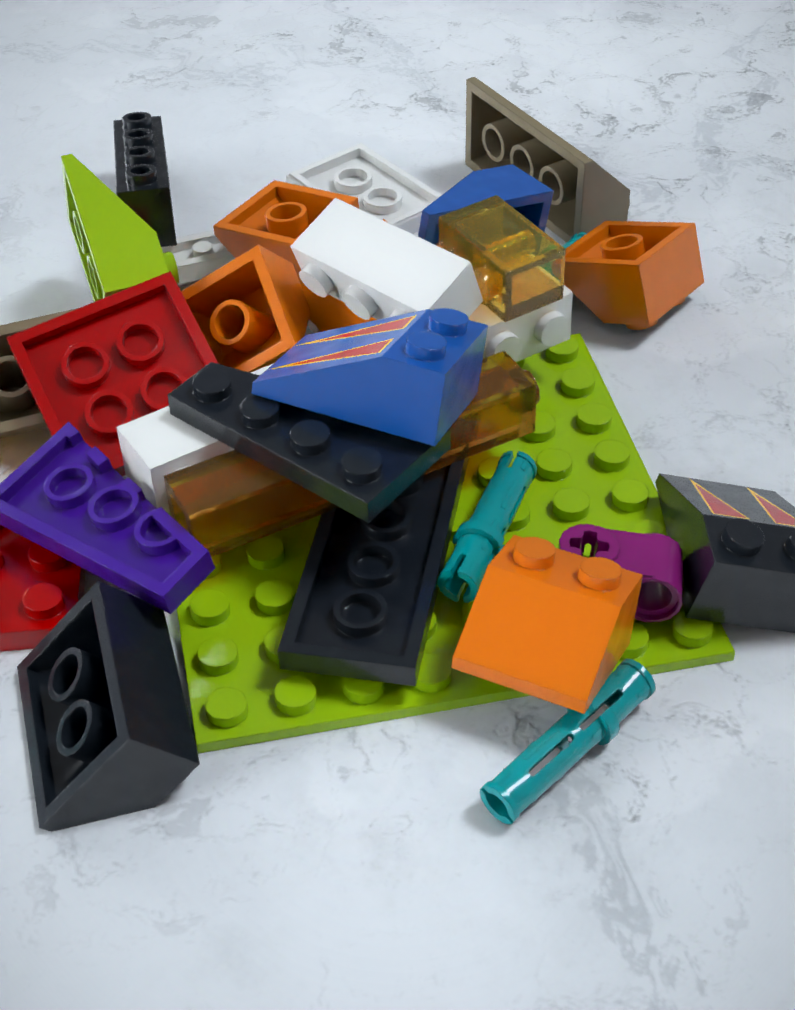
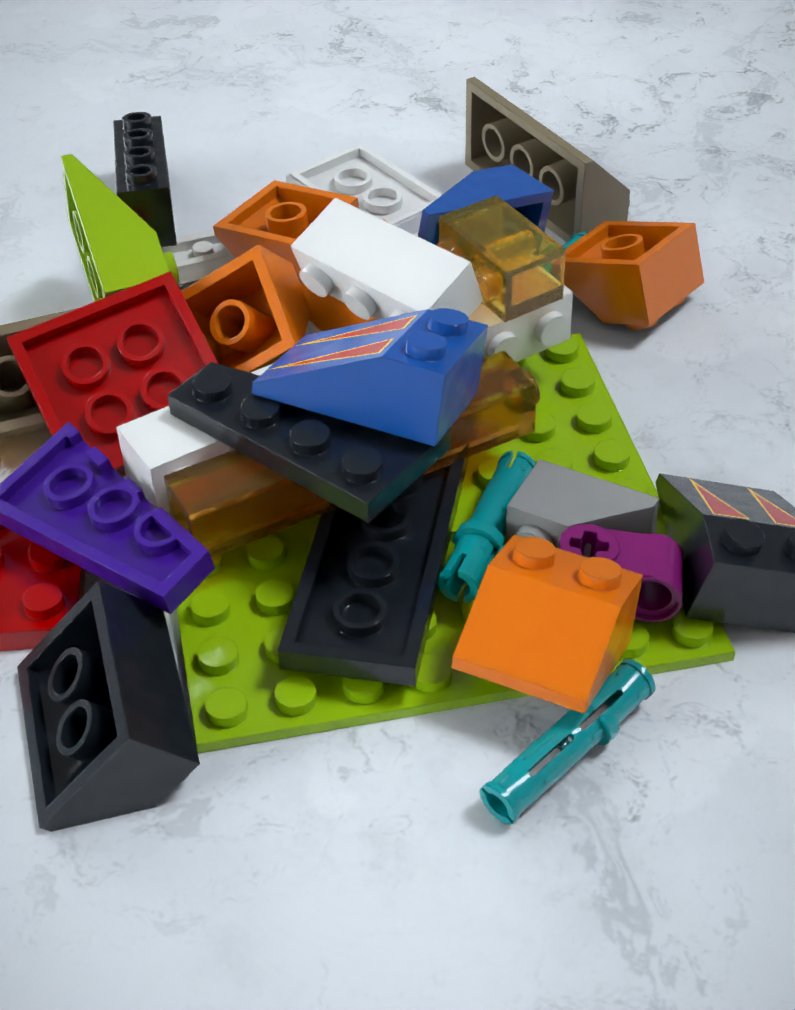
none -> light grey slope [505,459,660,558]

